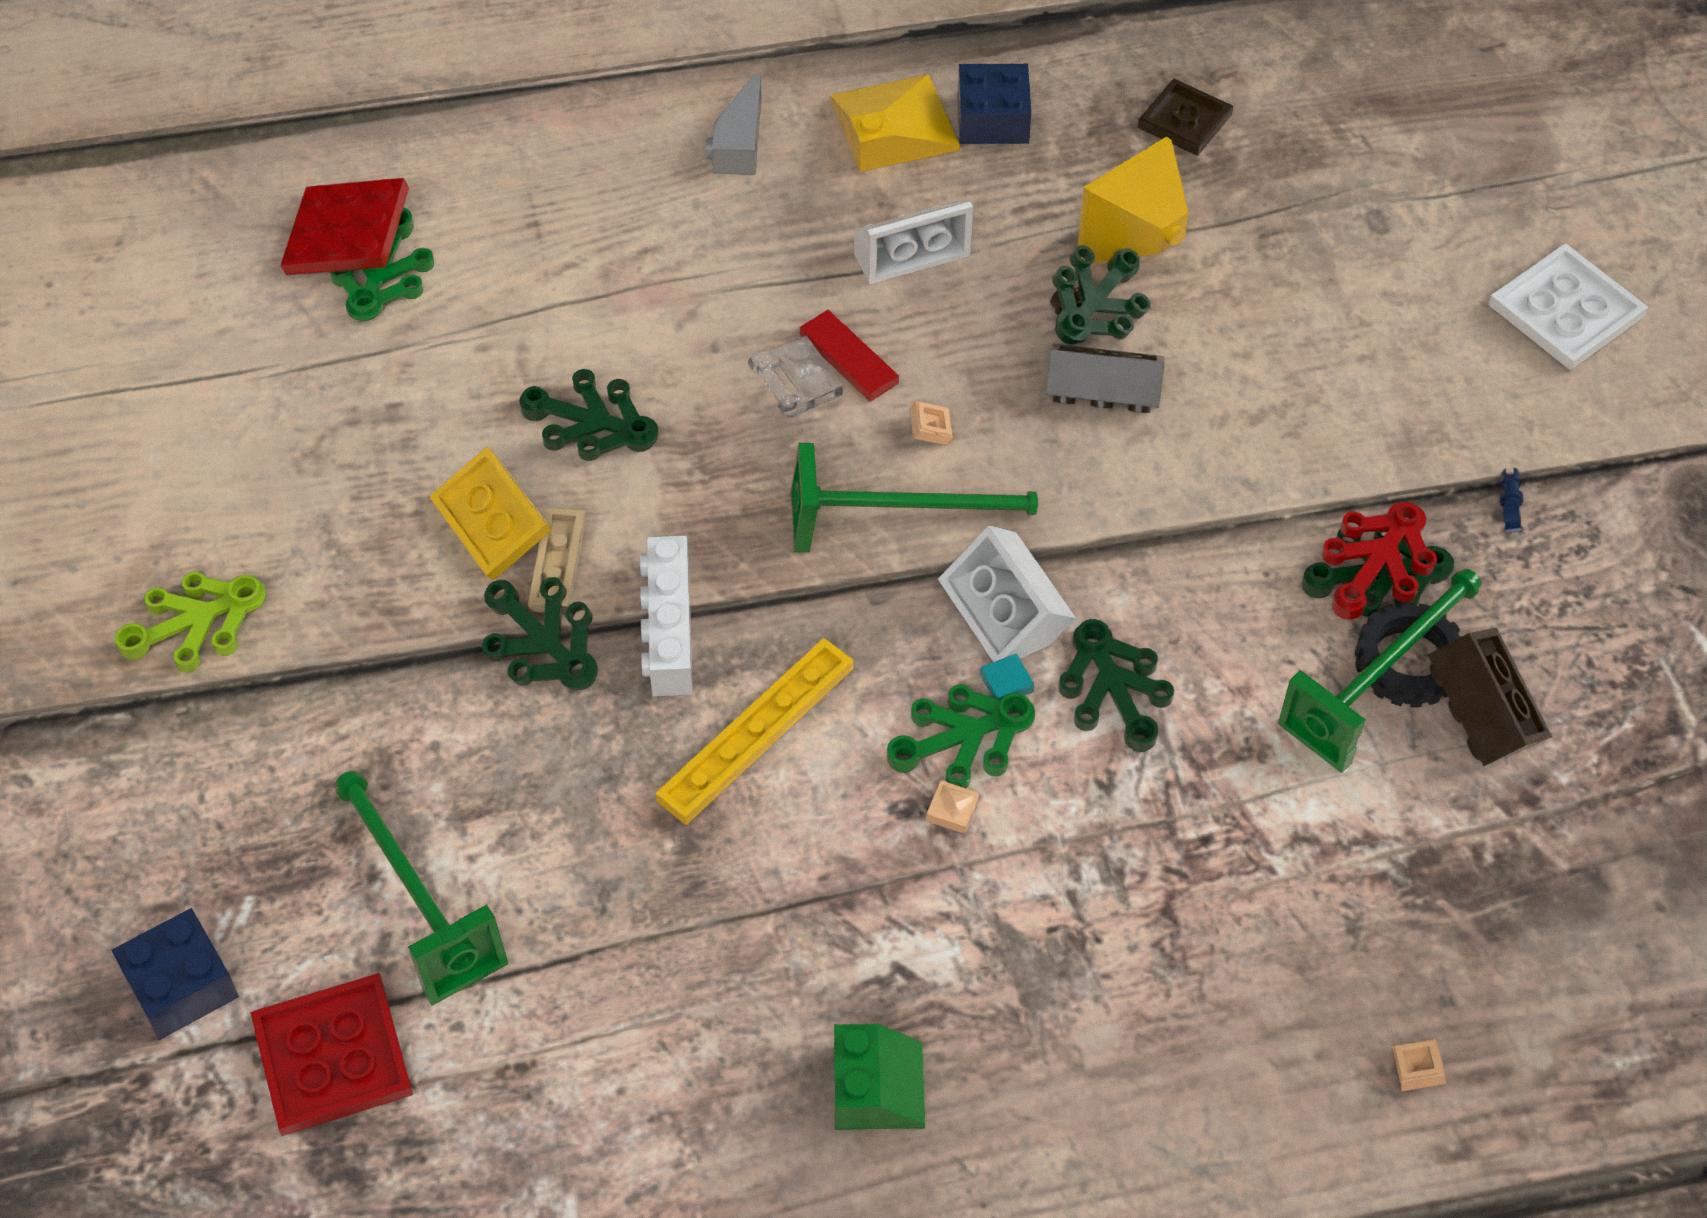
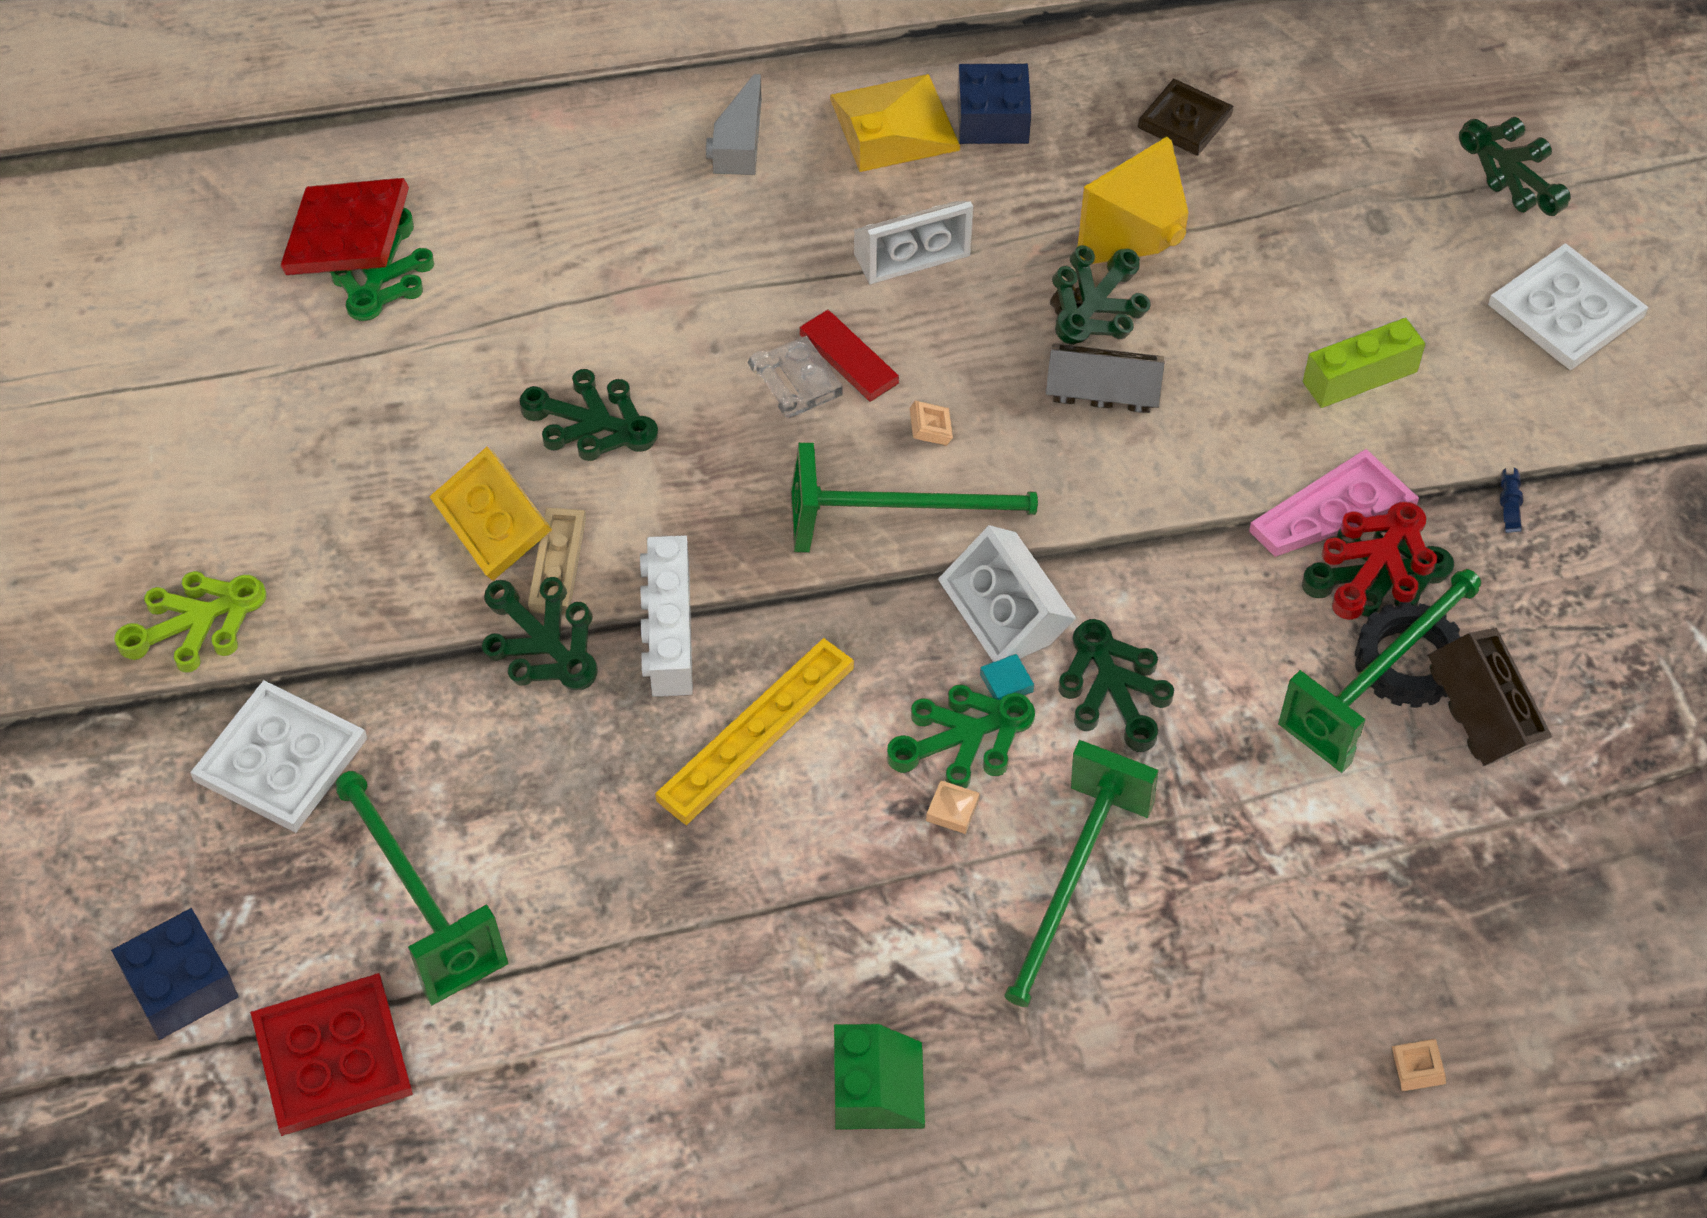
none -> white plate [190,680,368,833]
none -> green tile [1004,740,1159,1007]
none -> bright pink wing [1249,449,1419,557]
none -> lime brick [1302,317,1426,408]
none -> dark green plant [1459,117,1571,216]

